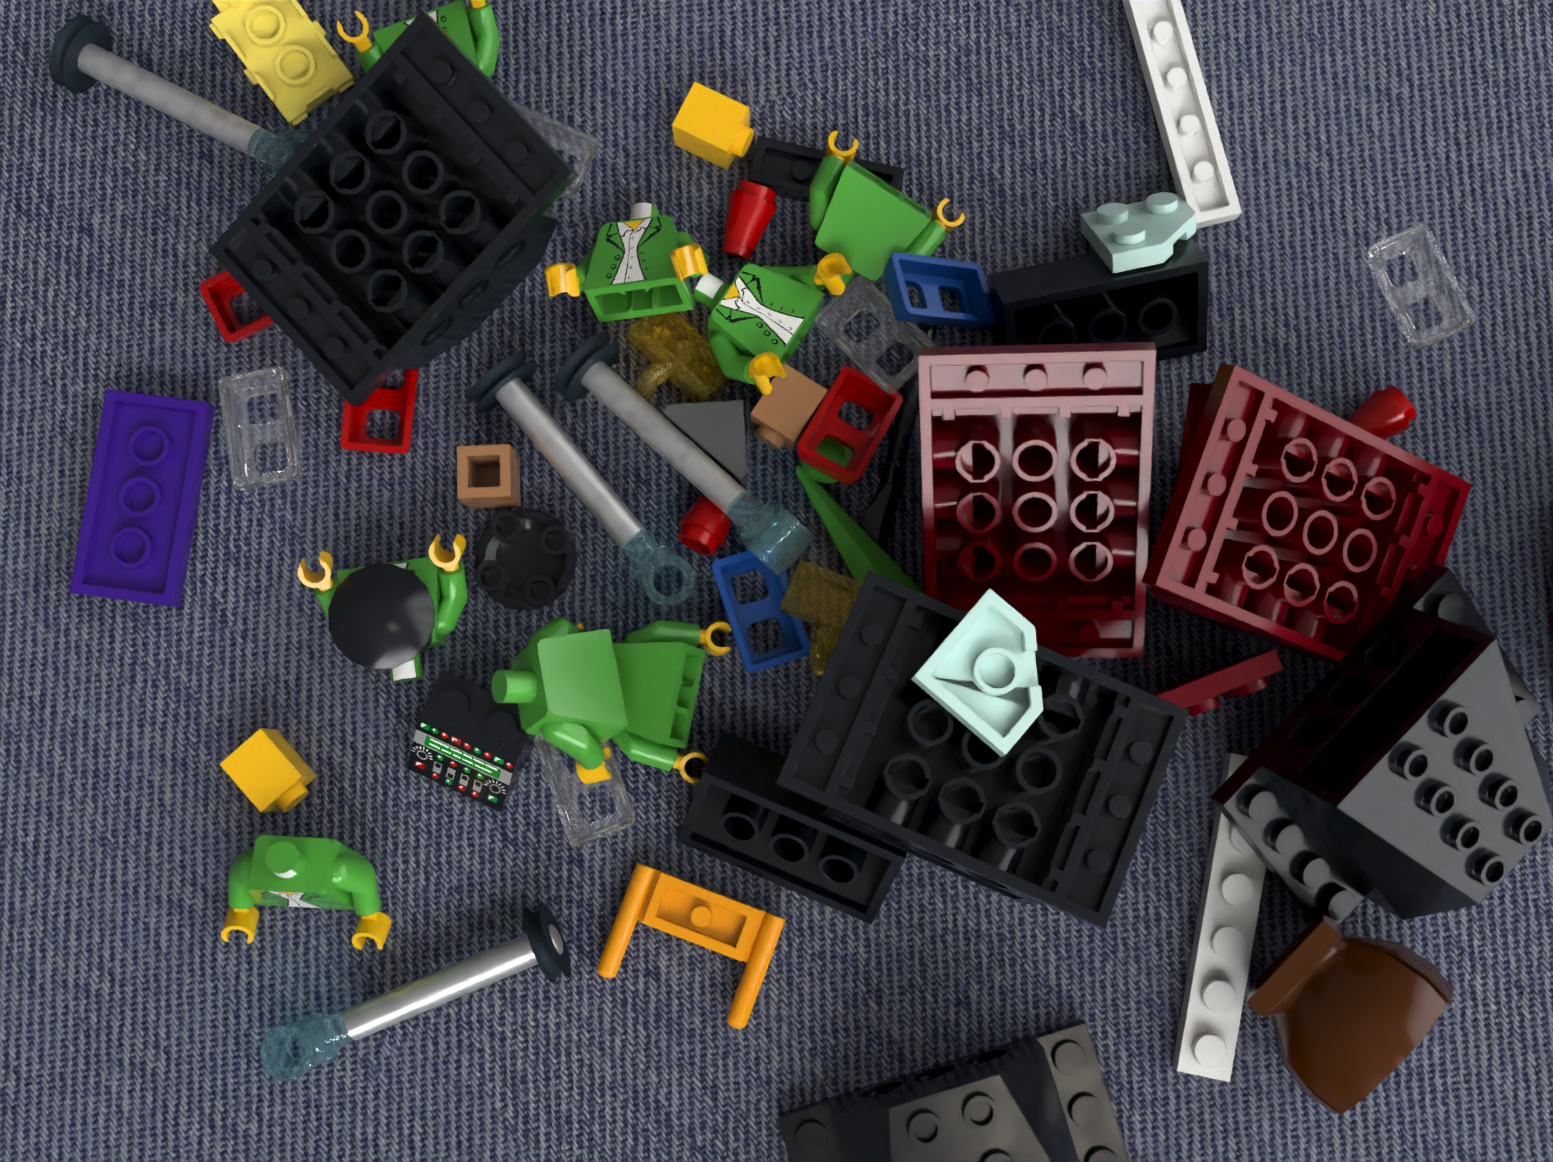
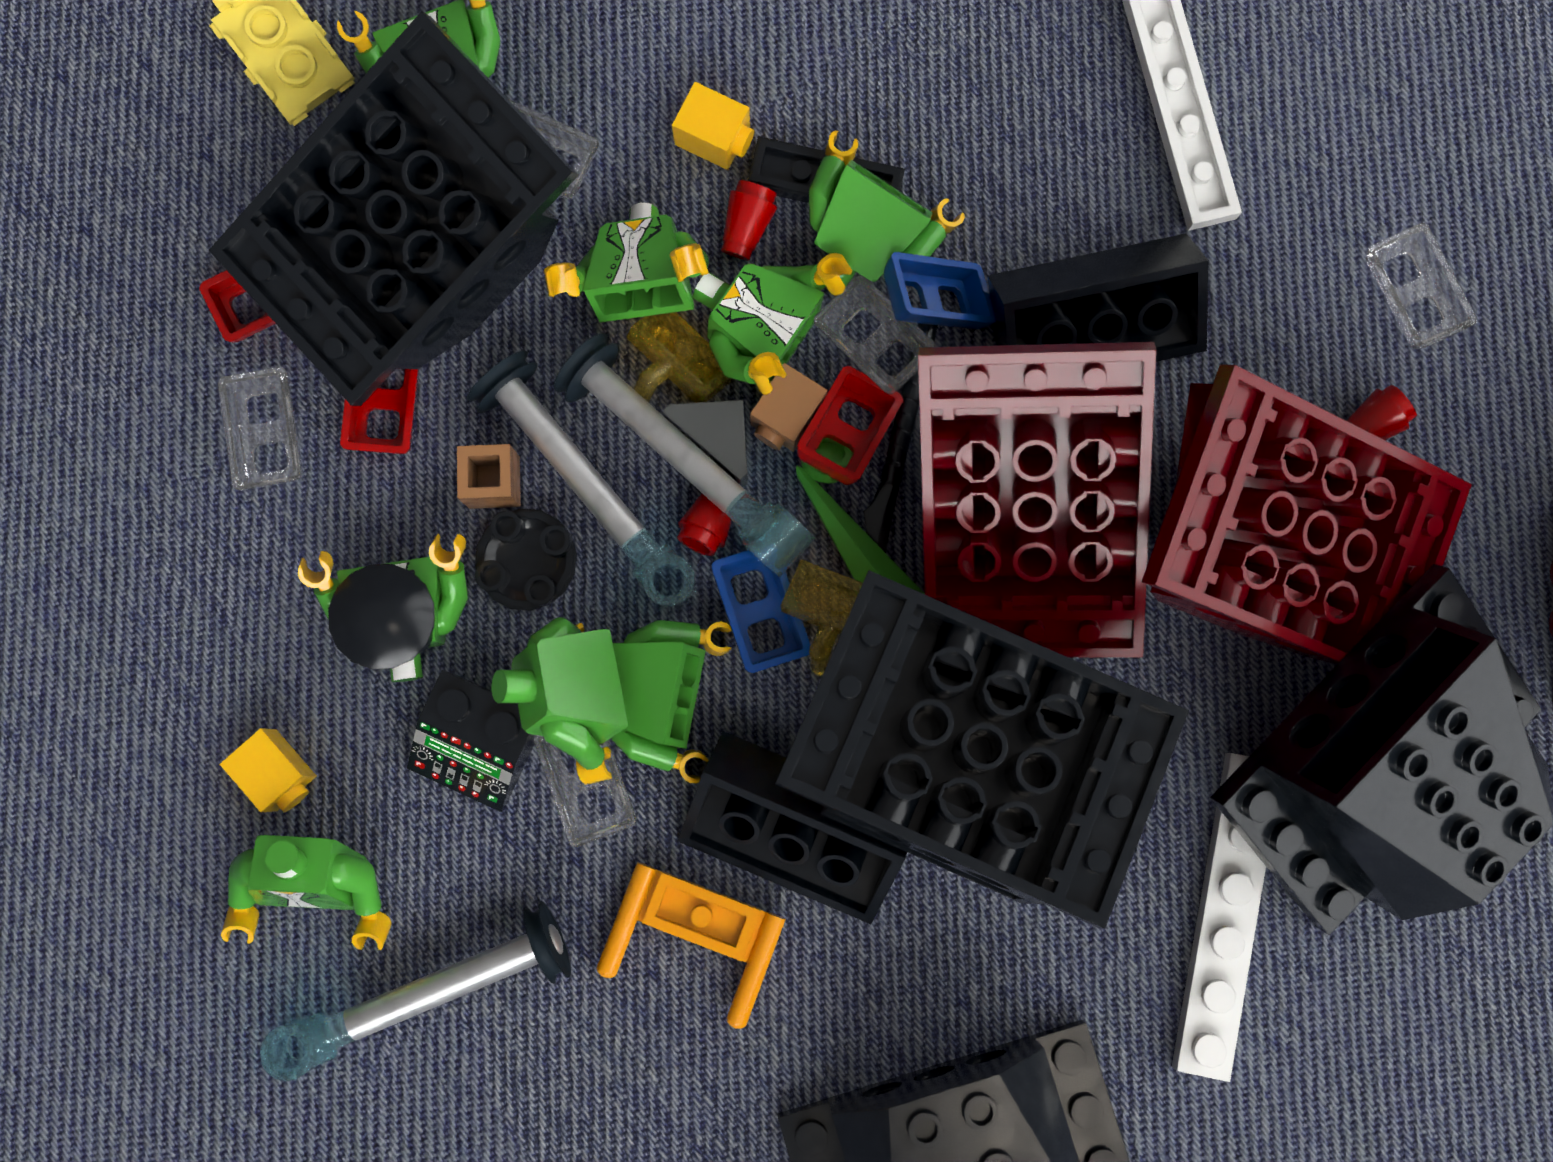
piece [49,15,314,176] -> none
dark purple plate [69,389,215,608] -> none
light aqua plate [911,588,1043,757] -> none
light aqua plate [1081,192,1196,273] -> none
dark red plate [1150,649,1284,717] -> none
reddish brown plate [1247,910,1453,1115] -> none

